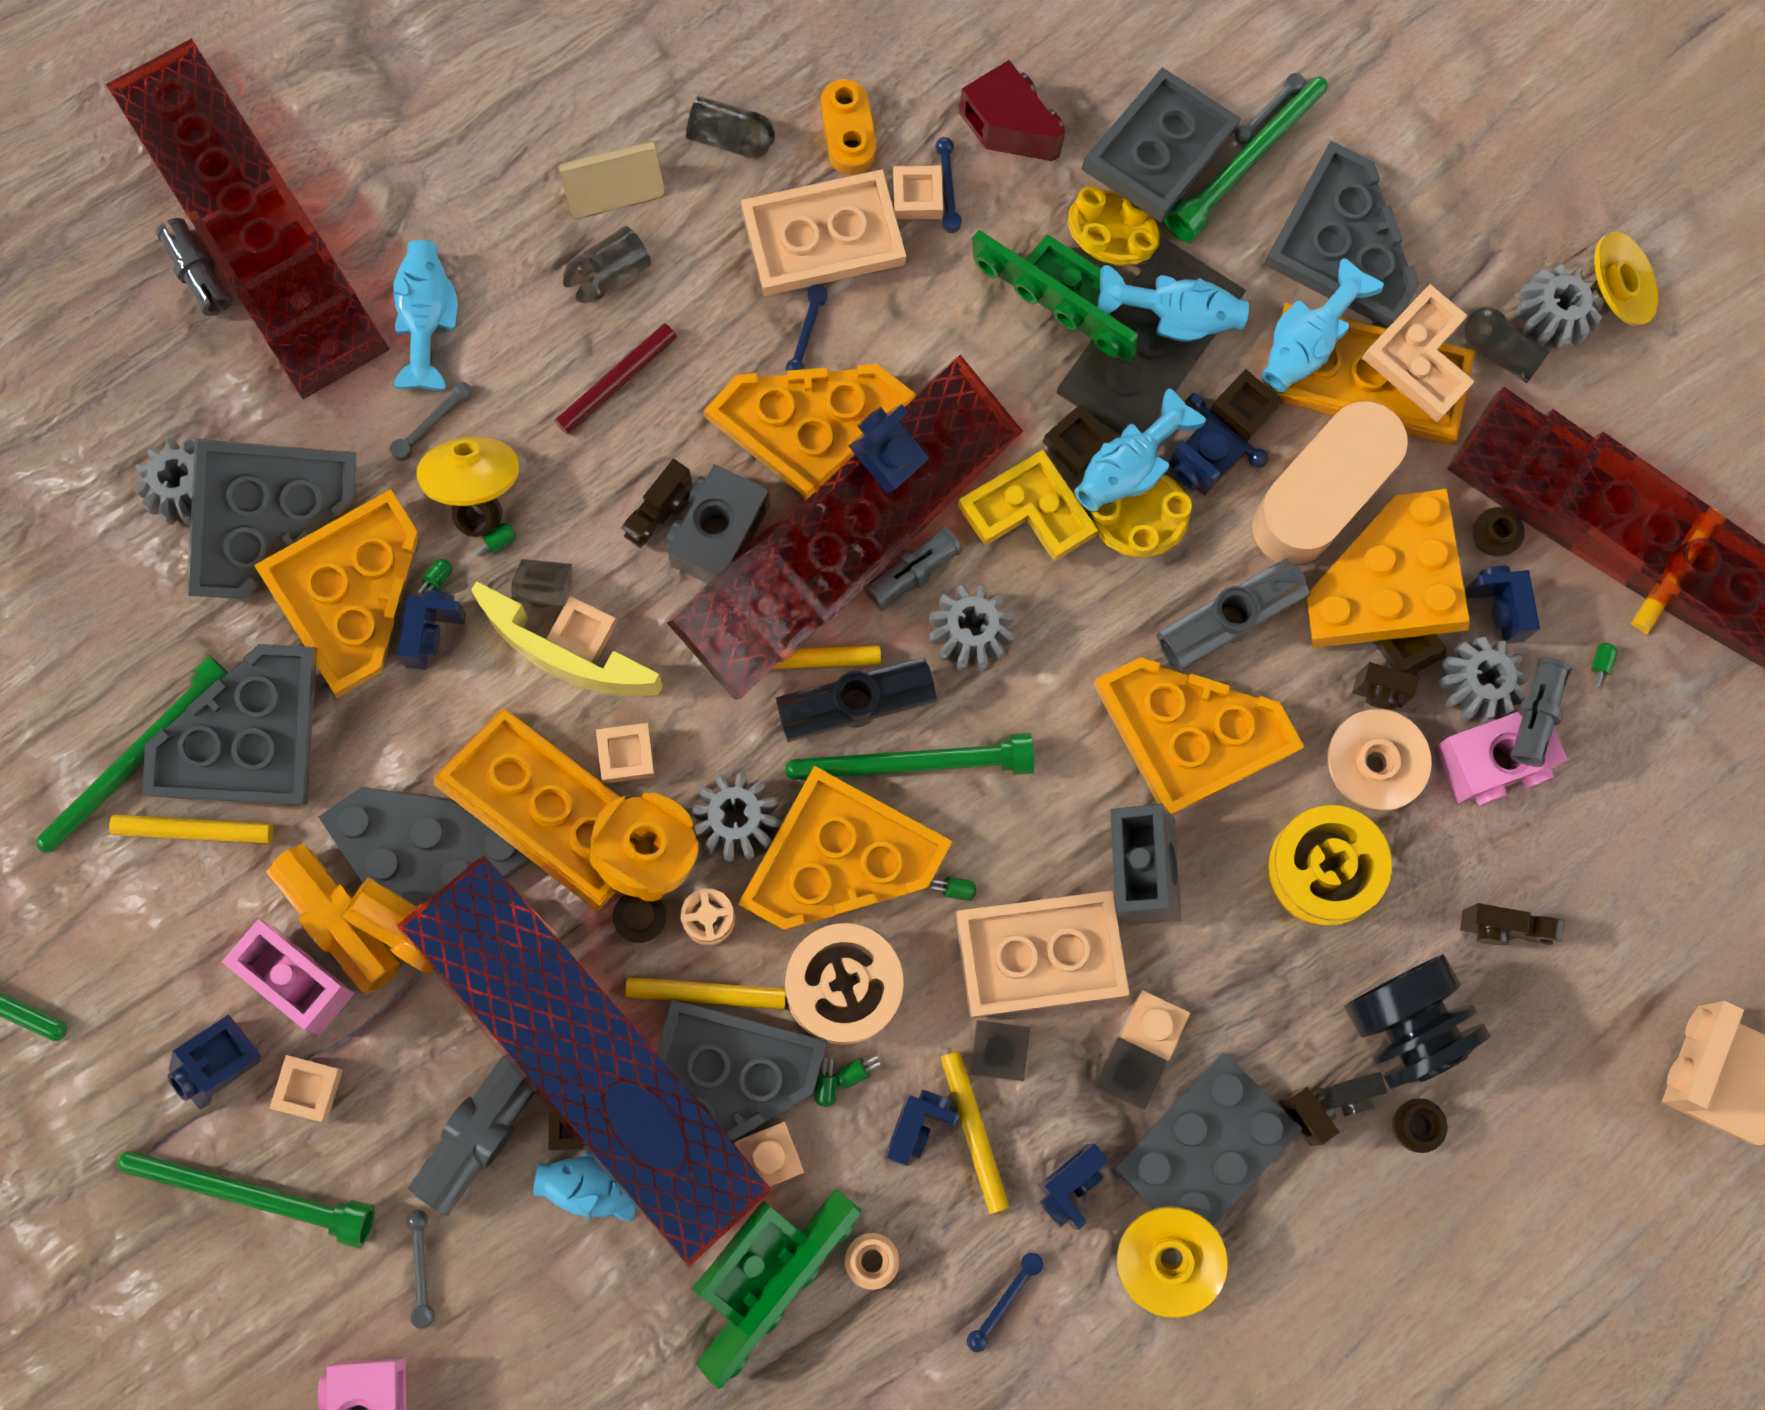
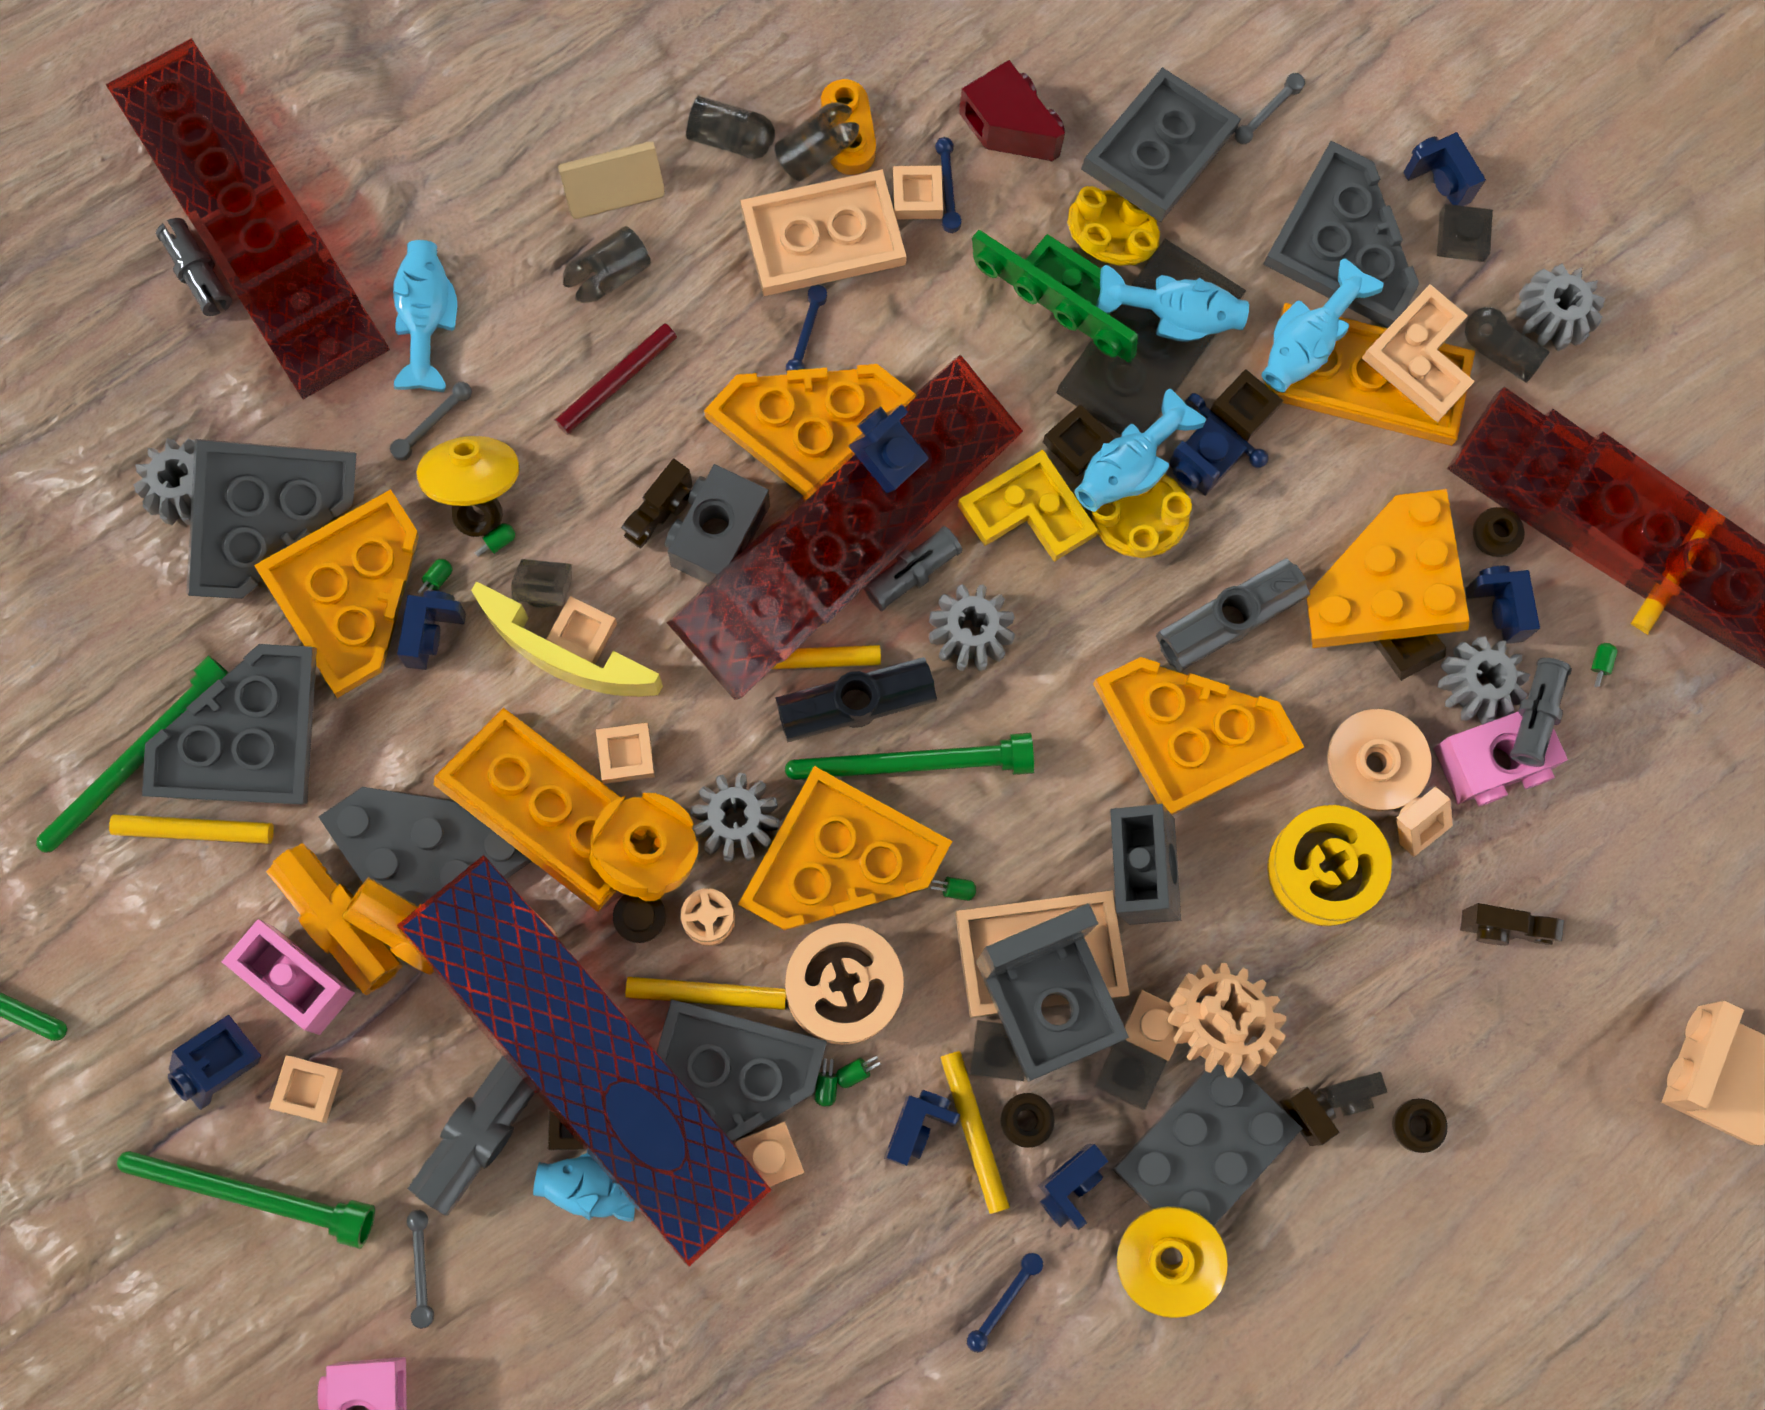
green bracket [692,1190,861,1389] -> none
light nougat plate [845,1233,899,1290] -> none
green piece [1164,76,1328,243] -> none
light nougat plant [1252,401,1408,566] -> none
black wheel [1343,954,1491,1089] -> none
dark brown plate [1352,662,1420,710] -> none
yellow dish [1594,231,1658,326] -> none
none -> clear smoke piece [774,102,859,181]
none -> dark grey bracket [976,903,1129,1082]
none -> dark brown plate [1000,1093,1055,1148]
none -> light nougat gear [1167,963,1287,1078]
none -> light nougat plate [1396,786,1453,857]
none -> dark blue bracket [1403,132,1486,210]
none -> clear smoke plate [1437,204,1493,262]

